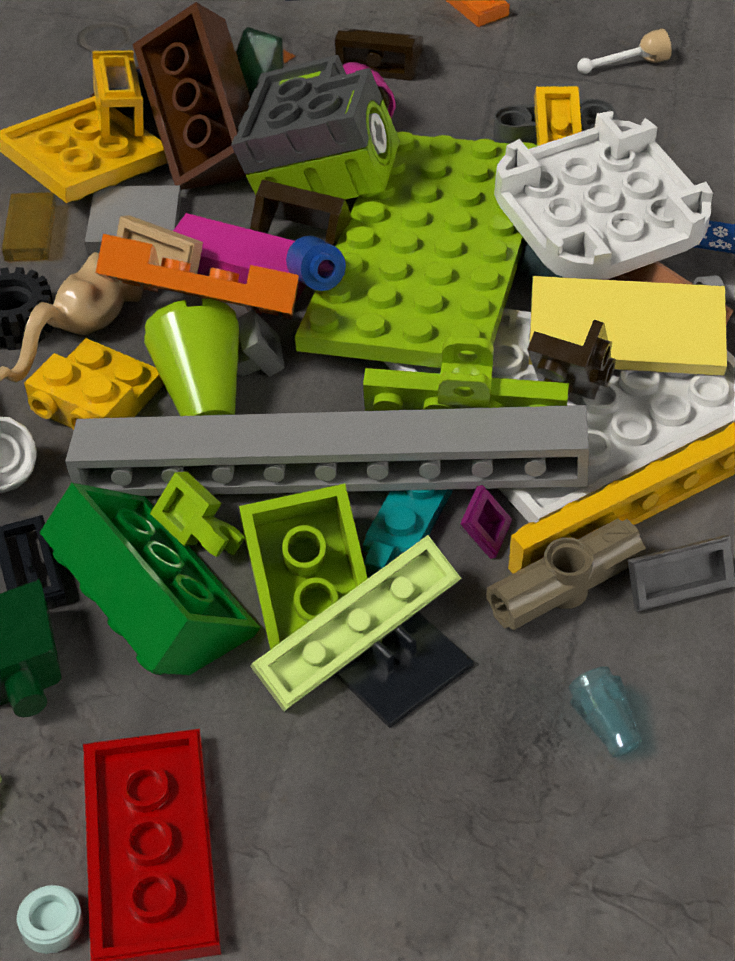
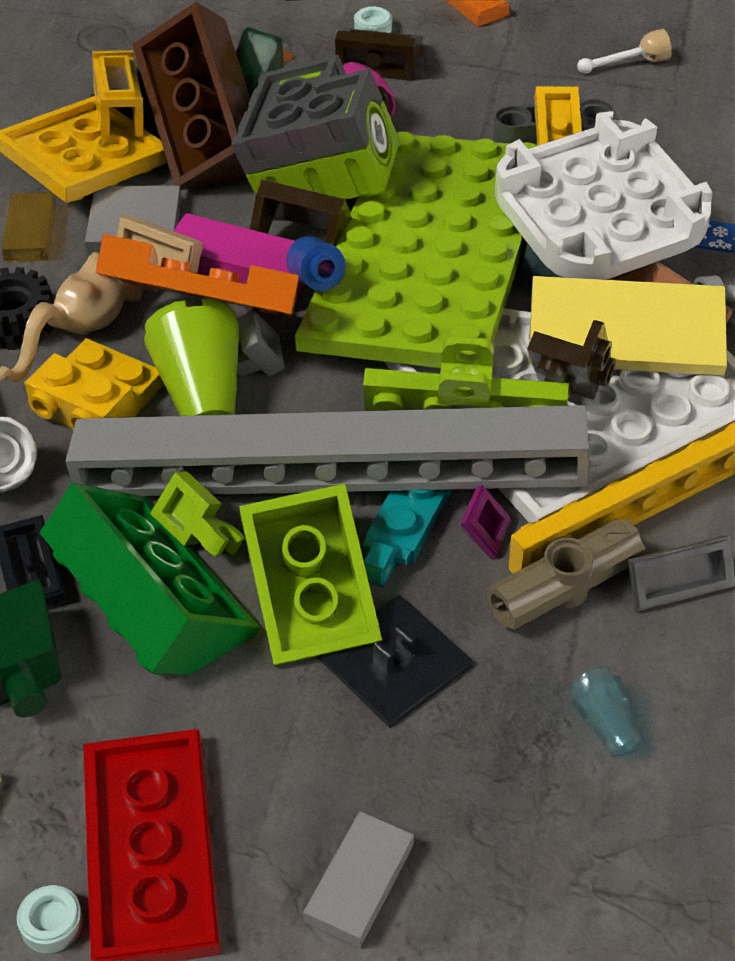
yellowish green tile [250,535,461,712] -> none
none -> light grey tile [303,811,414,948]
none -> light aqua tile [354,7,392,33]

